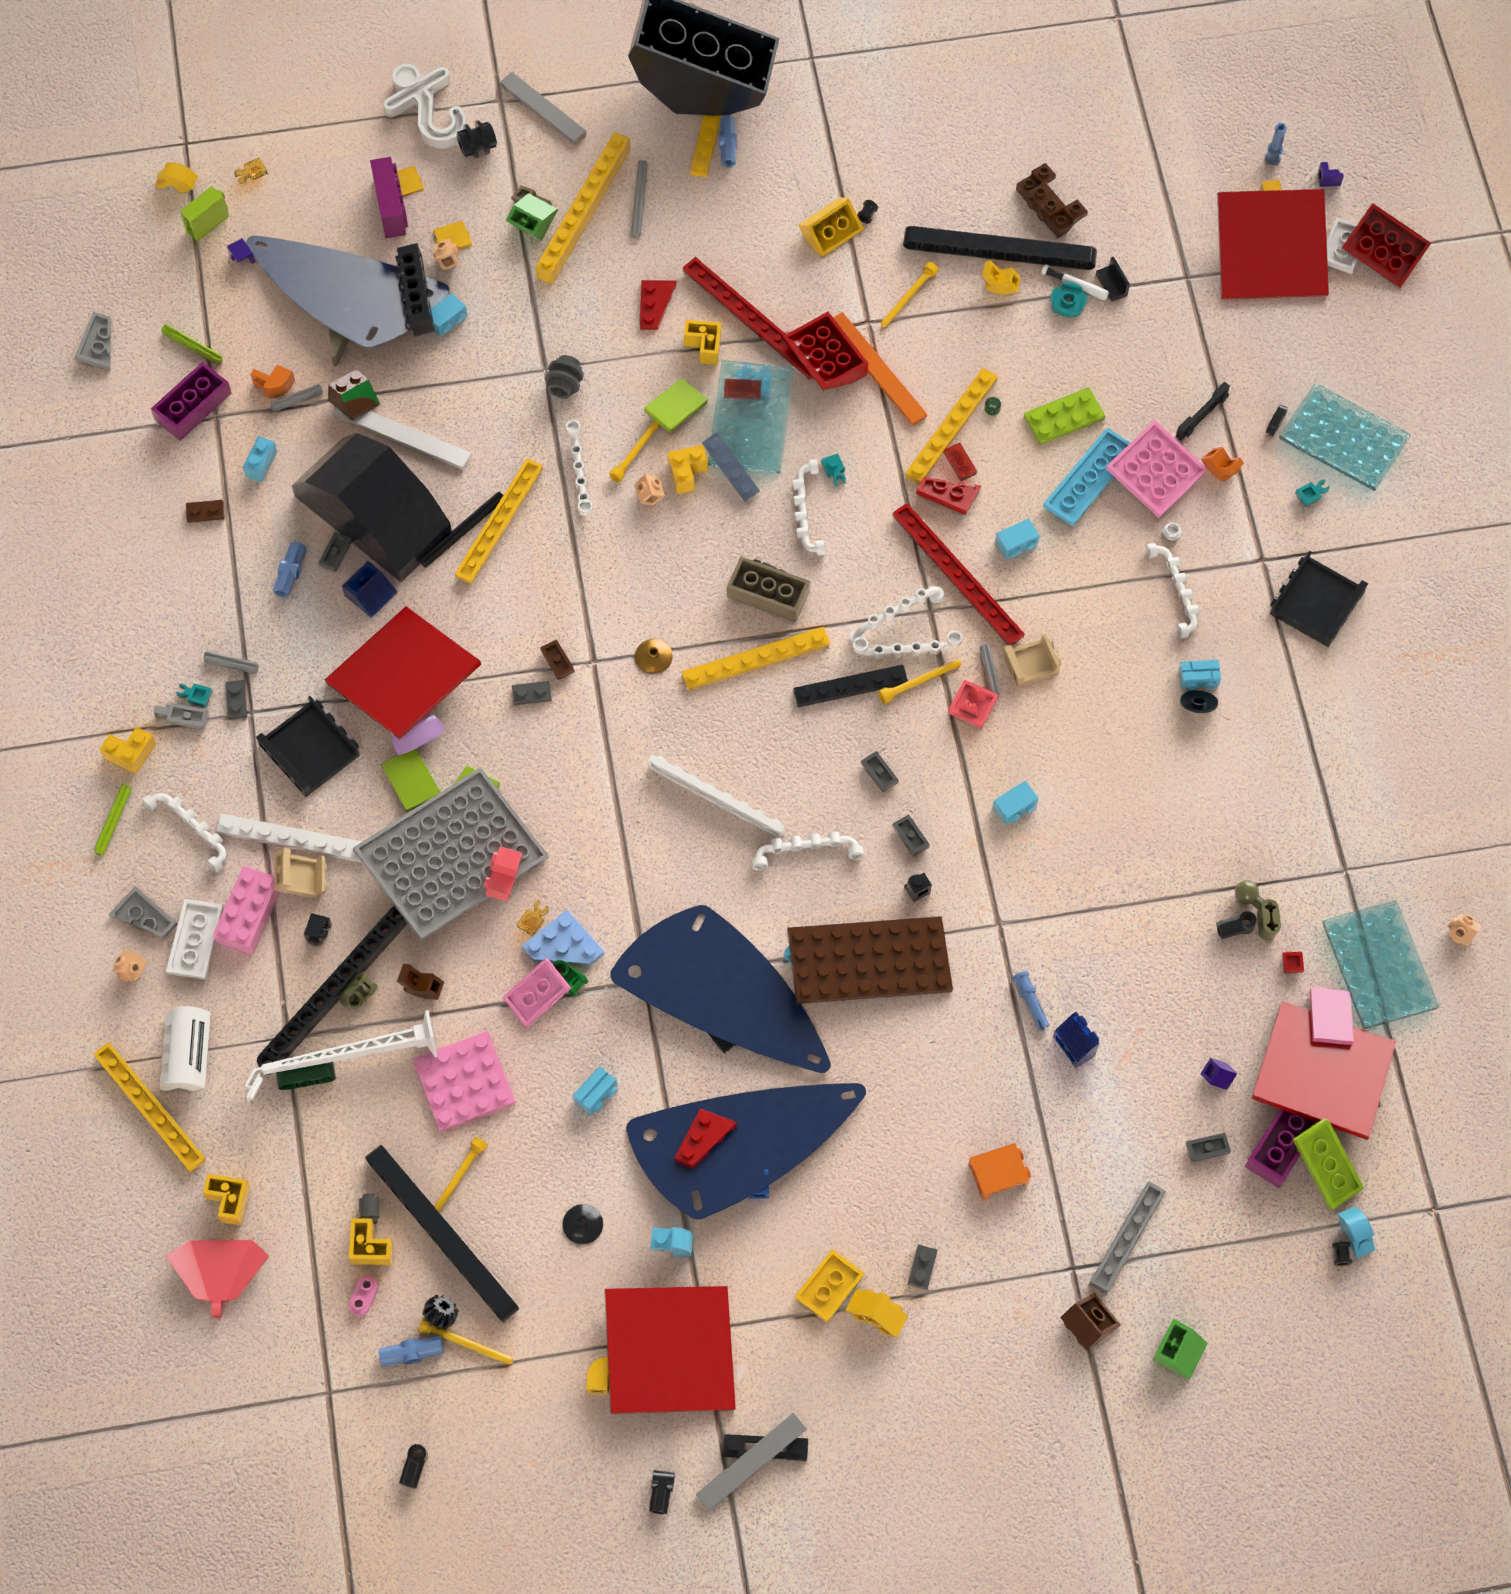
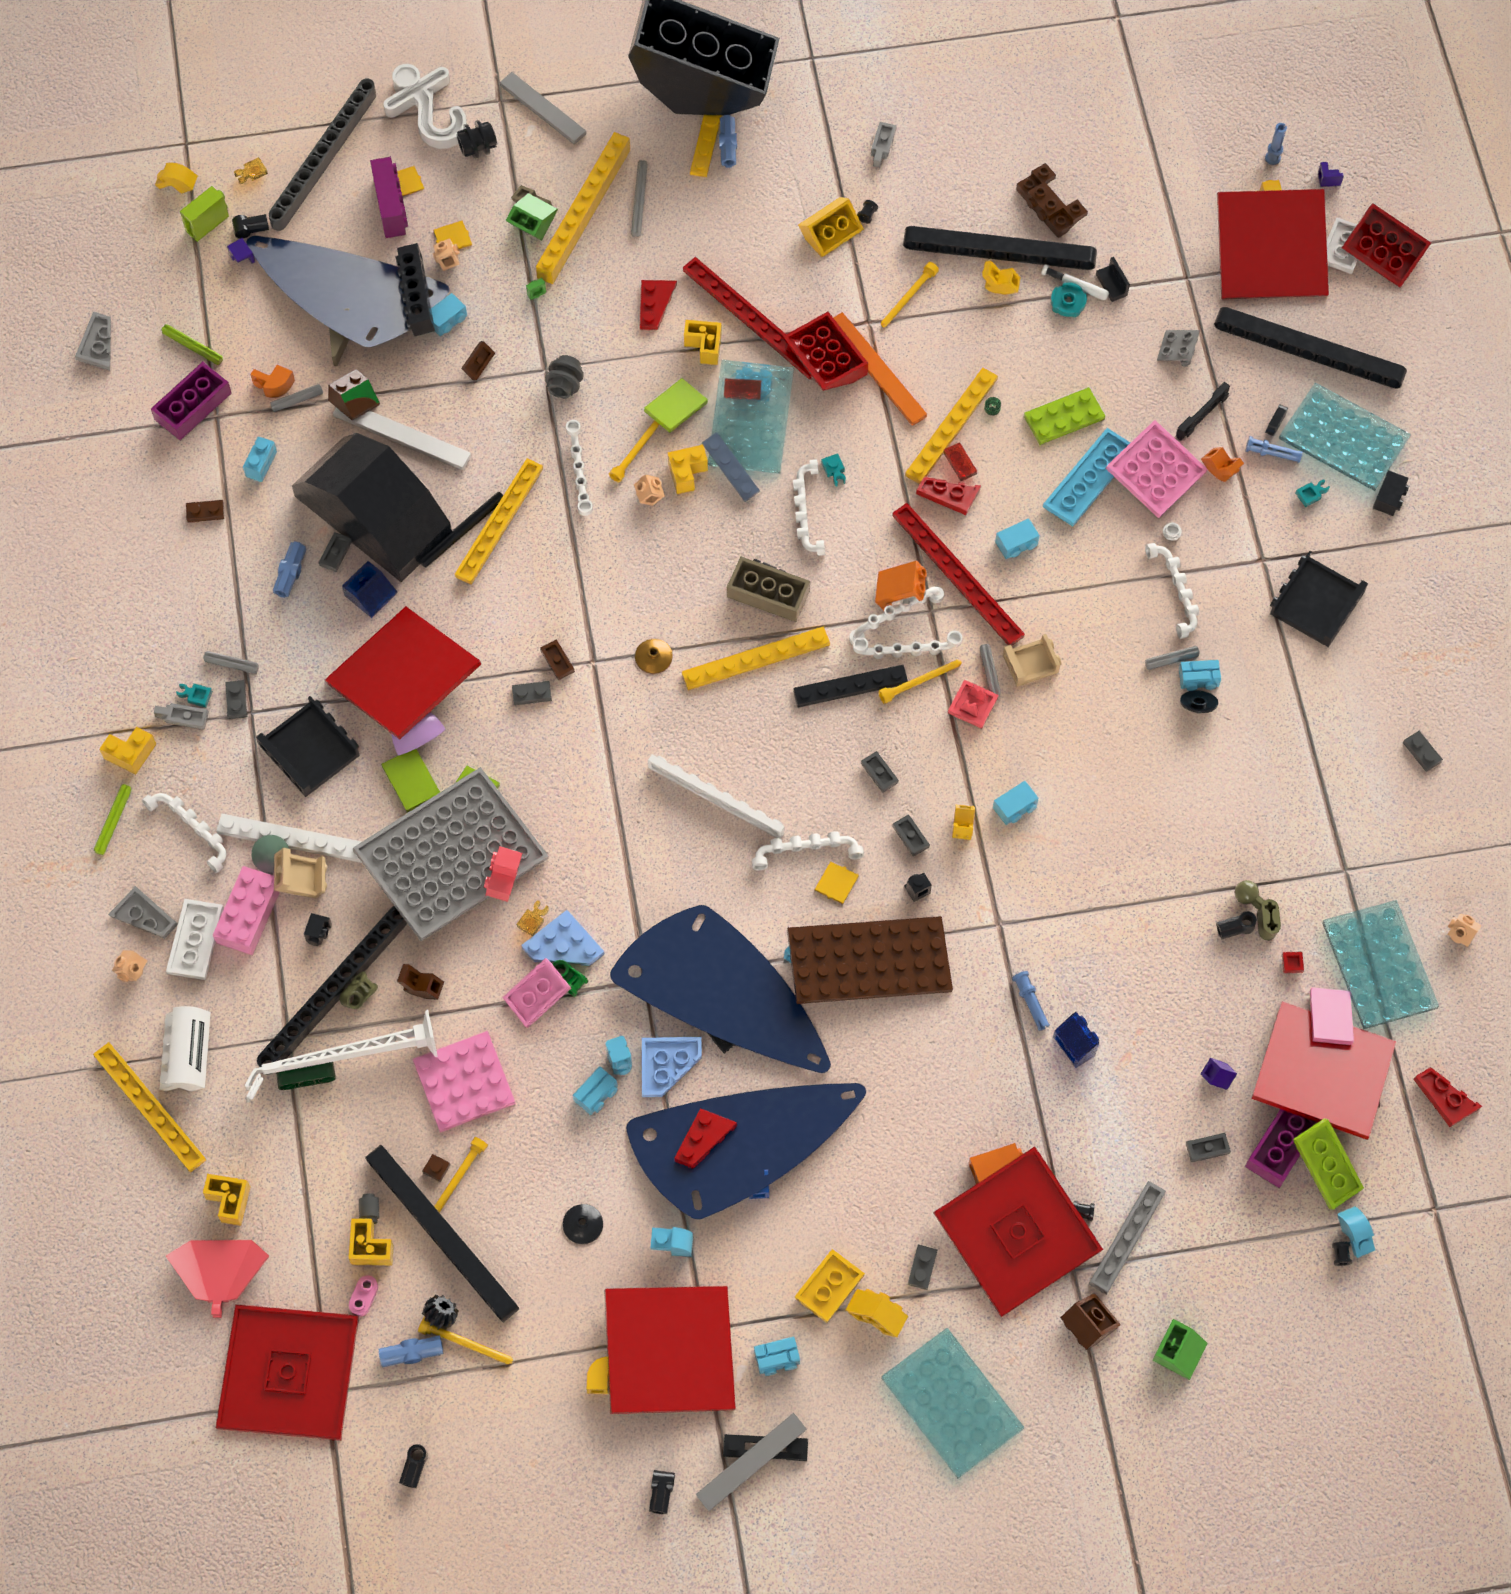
none -> red tile [216,1304,359,1441]
none -> black piece [232,214,269,239]
none -> sand green dish [251,835,289,874]
none -> dark grey beam [269,78,376,231]
none -> reddish brown plate [422,1154,451,1182]
none -> reddish brown plate [461,341,495,381]
none -> bright green plate [526,278,546,300]
none -> medium azure brick [605,1036,632,1076]
none -> light blue plate [642,1037,702,1097]
none -> medium azure brick [754,1337,800,1376]
none -> yellow piece [815,861,859,904]
none -> light grey hinge [871,122,897,168]
none -> orange panel [875,560,927,611]
none -> clear light blue plate [881,1328,1024,1479]
none -> red tile [933,1146,1104,1317]
none -> yellow brick [952,804,975,840]
none -> black bush [1073,1201,1095,1221]
none -> light grey axle [1145,646,1200,670]
none -> light grey hinge [1157,330,1200,367]
none -> black beam [1214,307,1407,389]
none -> medium blue pin [1245,436,1303,463]
none -> black brick [1373,470,1410,516]
none -> dark grey plate [1403,731,1443,772]
none -> red wing [1413,1067,1482,1127]

